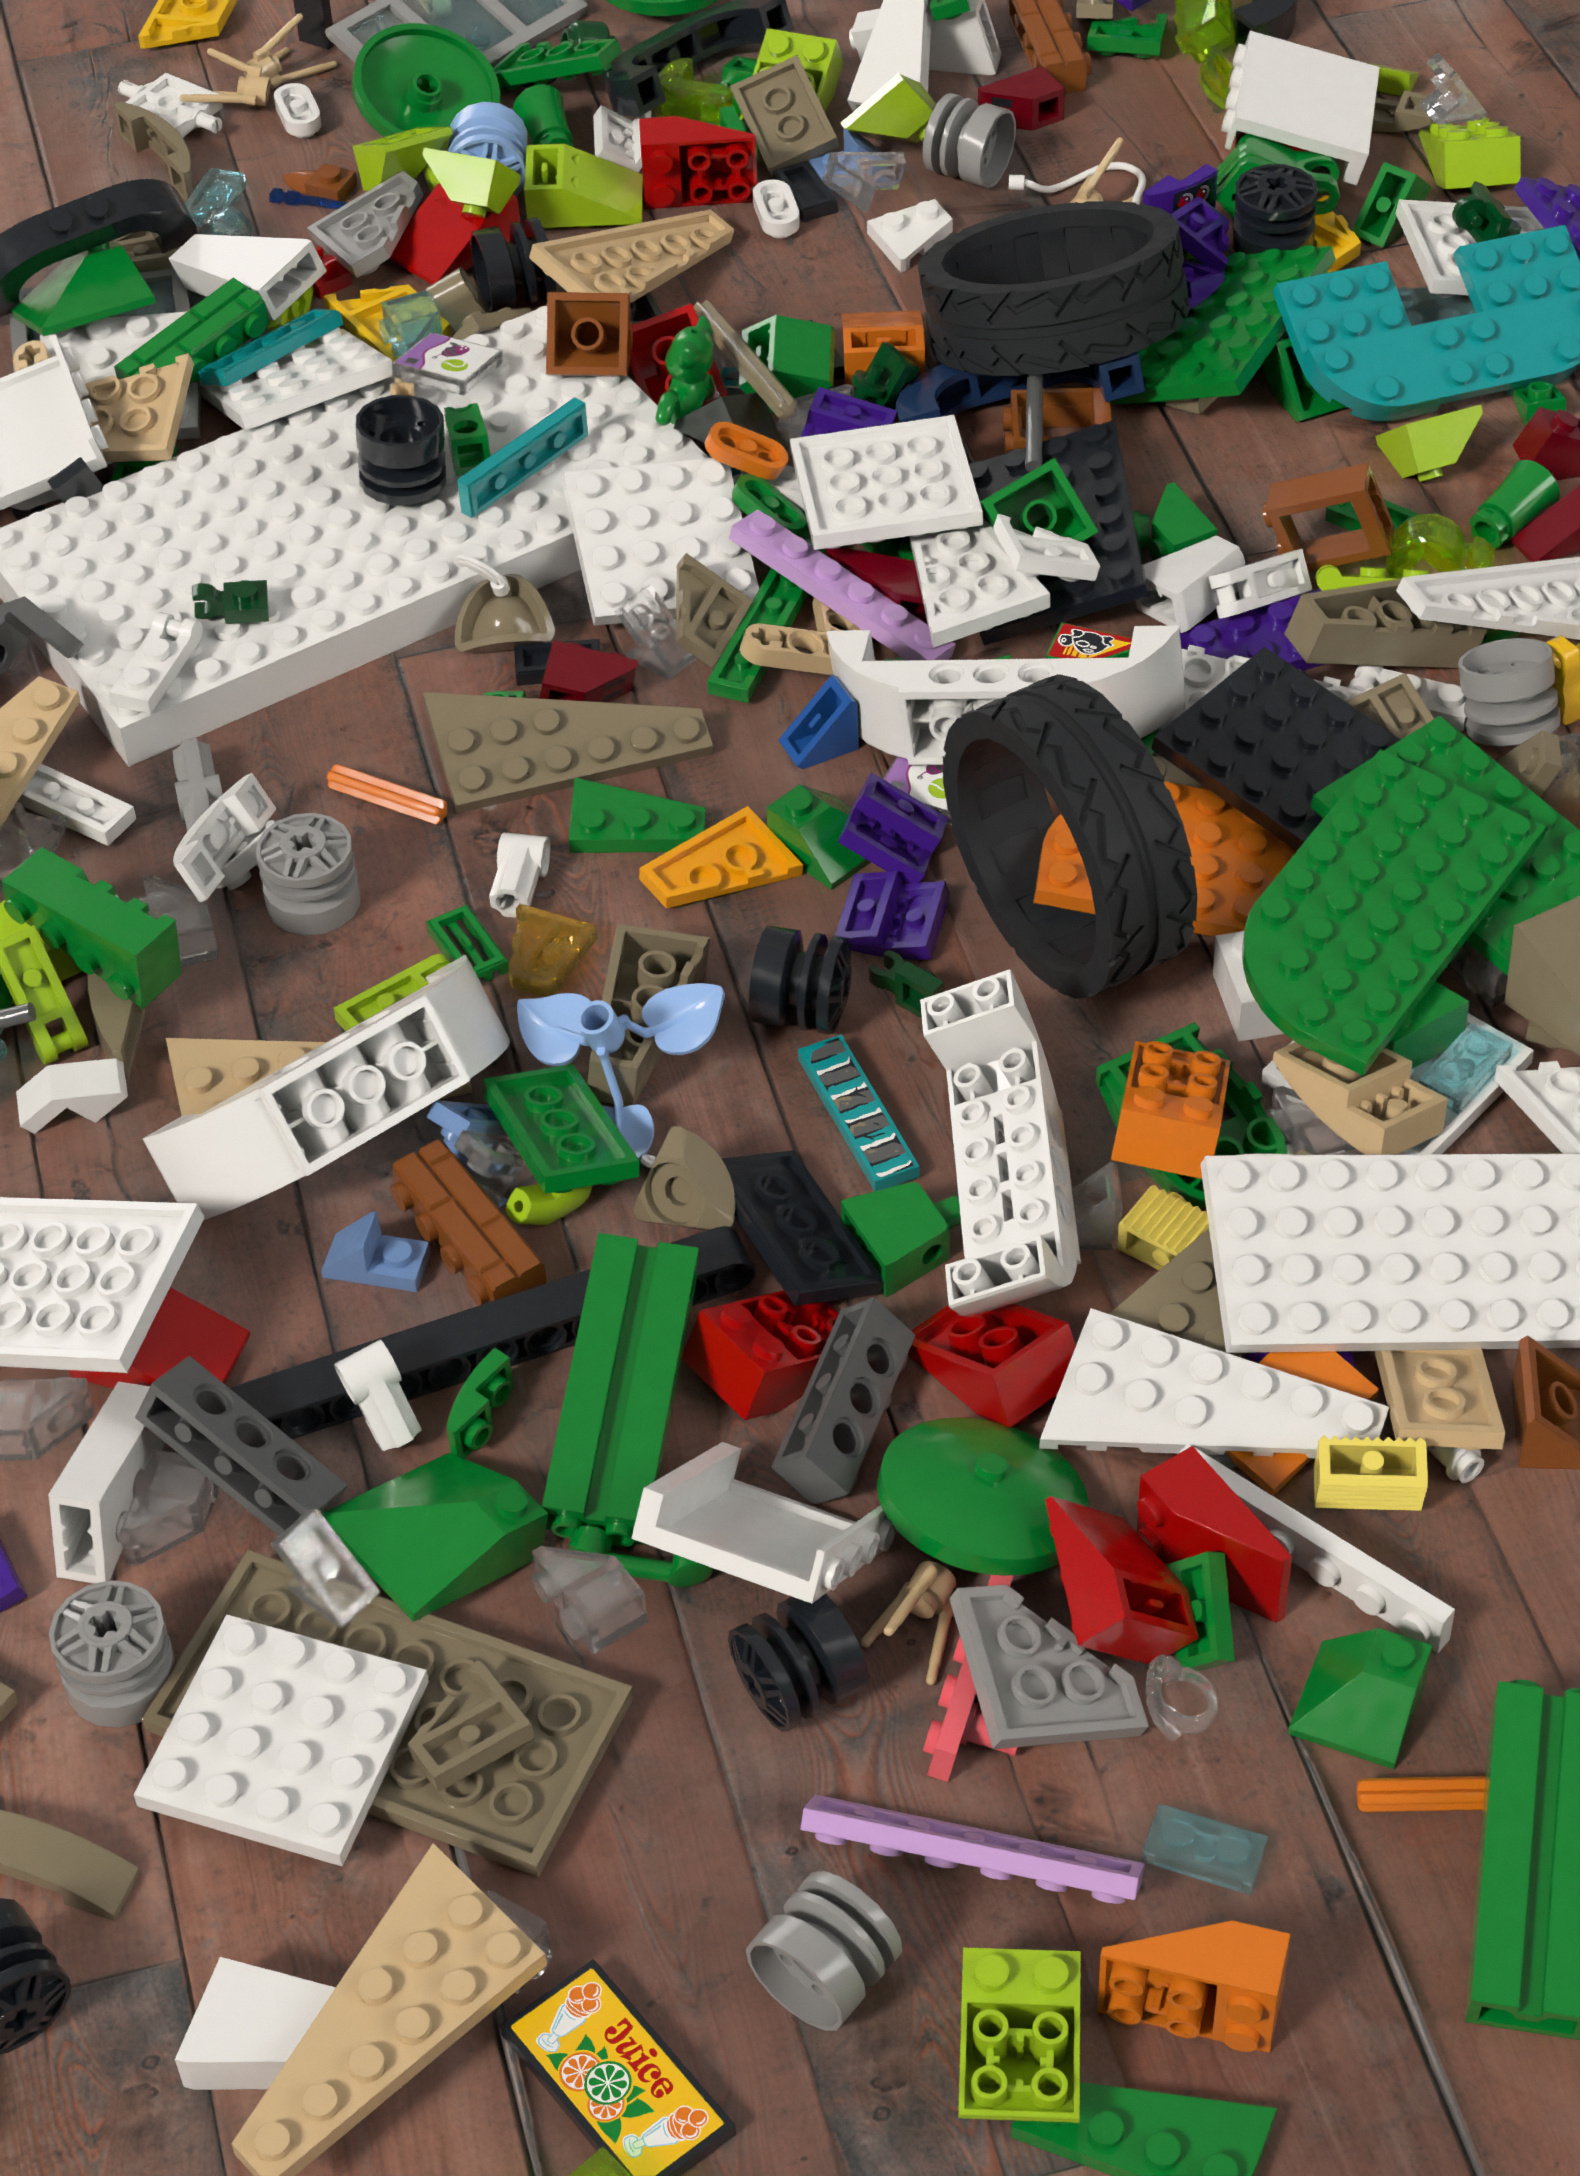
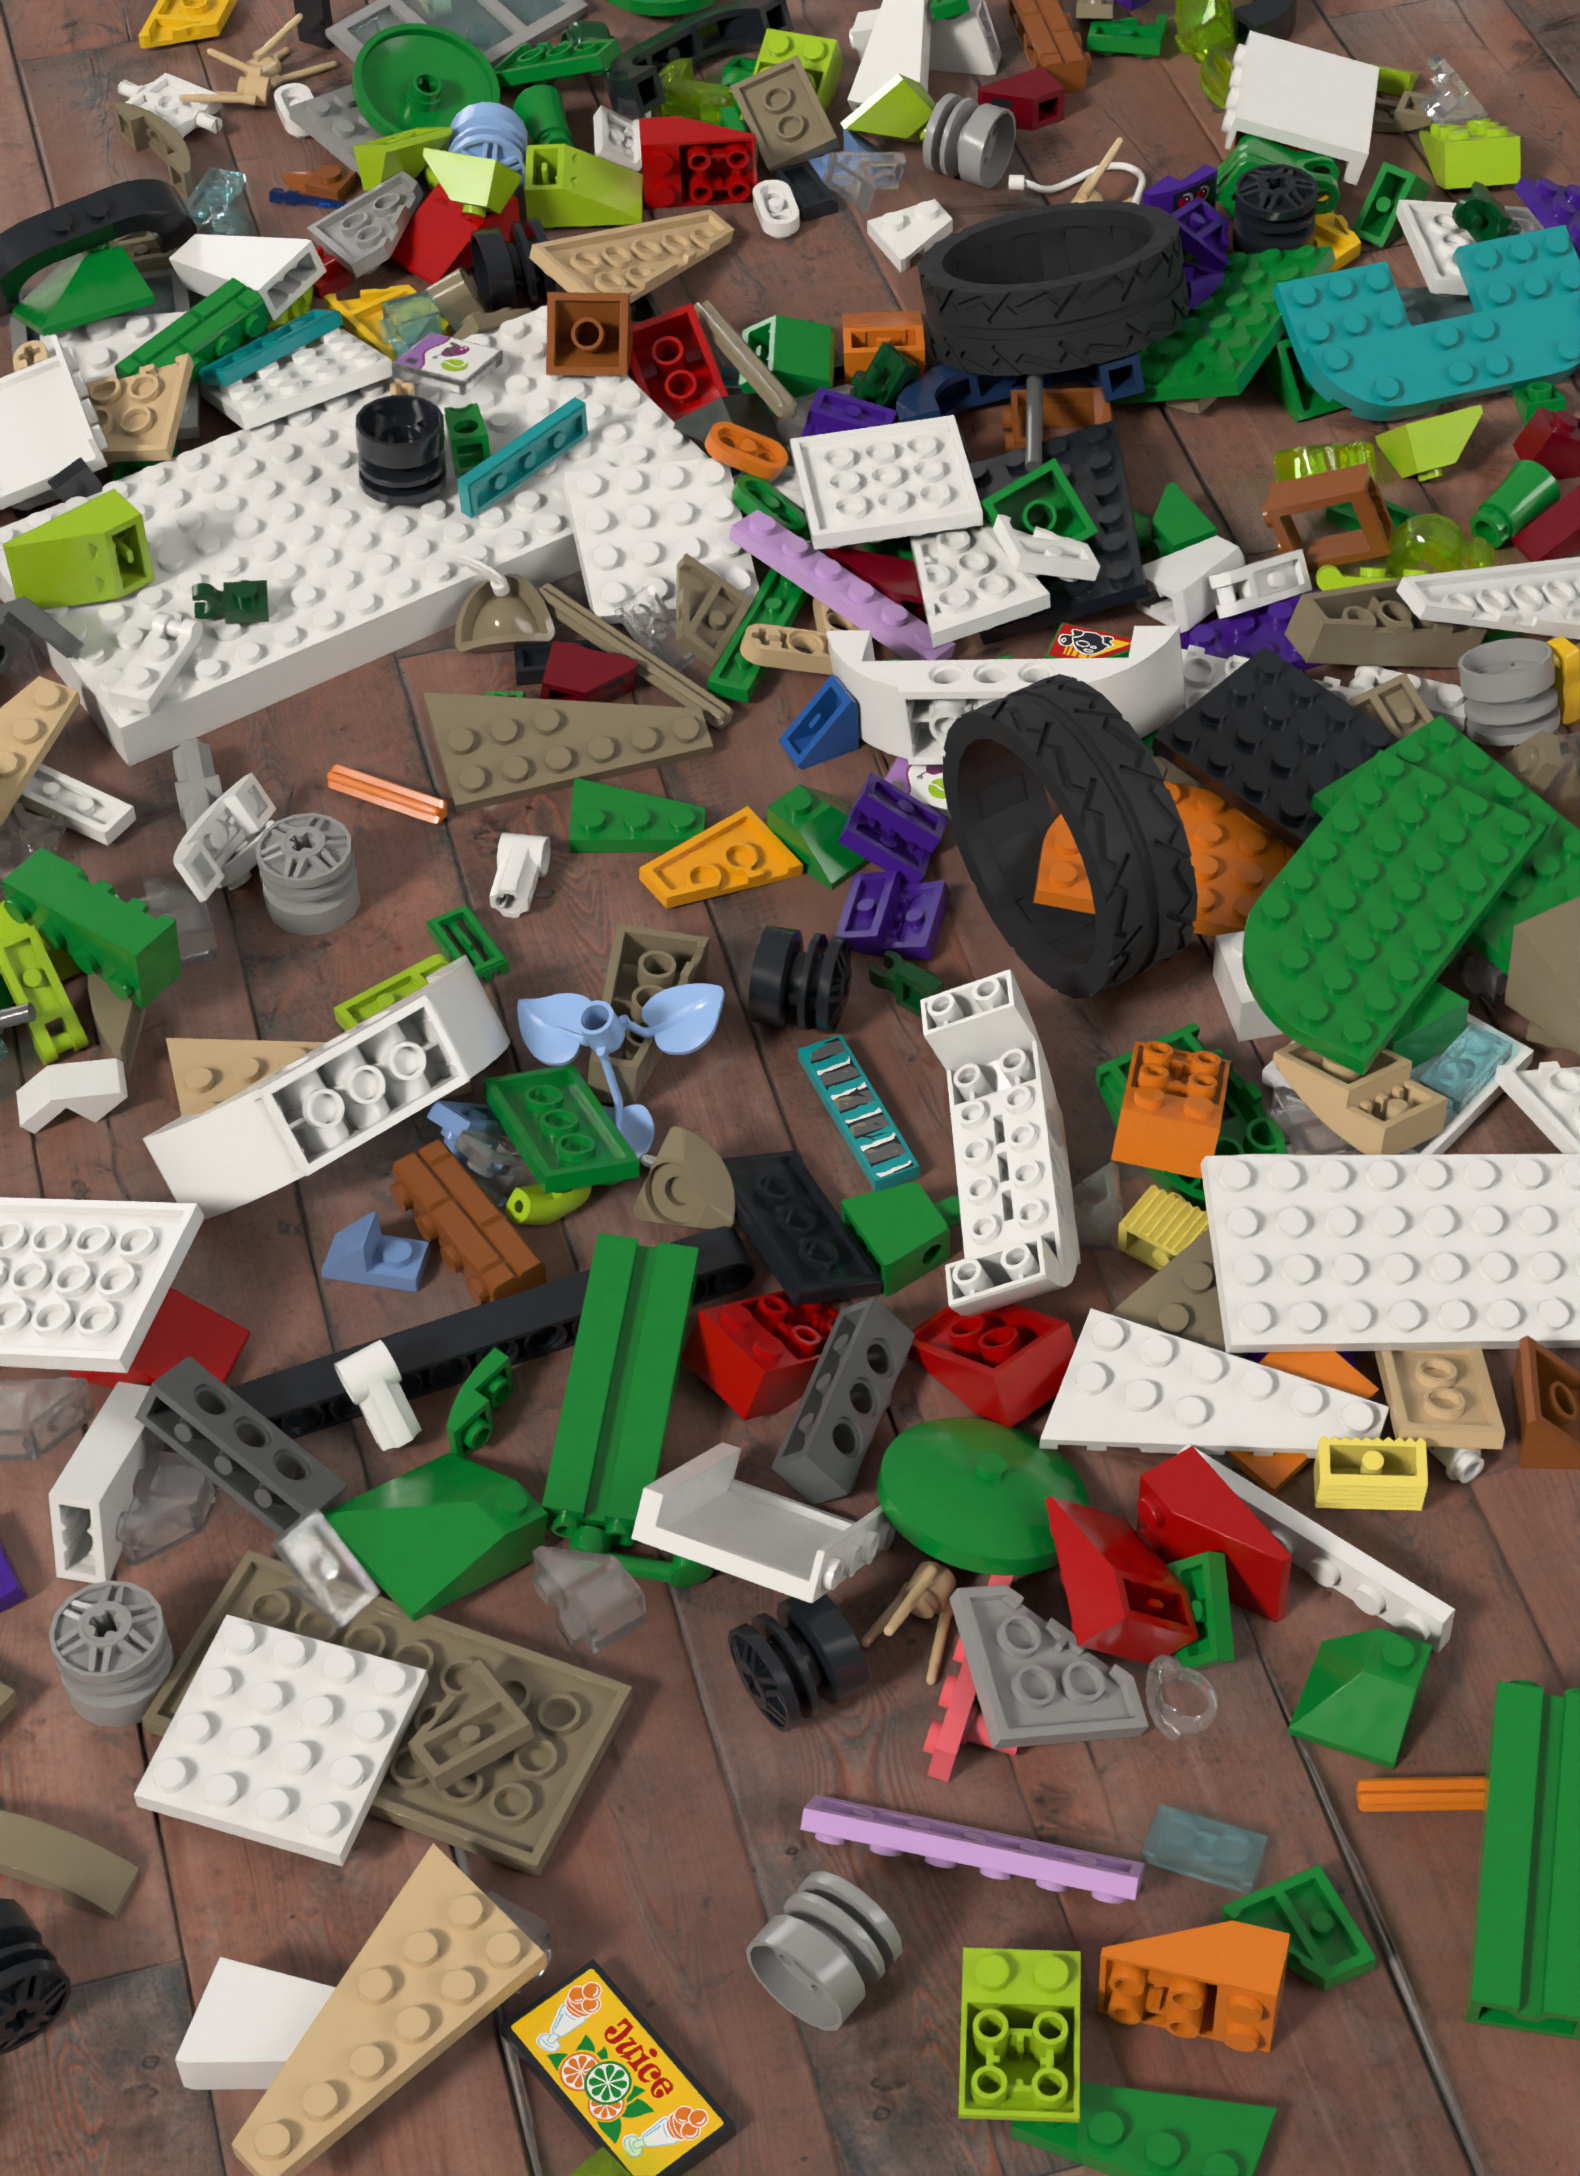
clear yellow wing [508,904,598,997] -> none
green animal [655,316,714,426] -> none
none -> lime slope [3,489,155,610]
none -> light grey plate [289,84,383,177]
none -> dark tan axle [537,583,734,729]
none -> green wing [1220,1865,1376,1992]
none -> clear neon green animal [1272,441,1377,483]

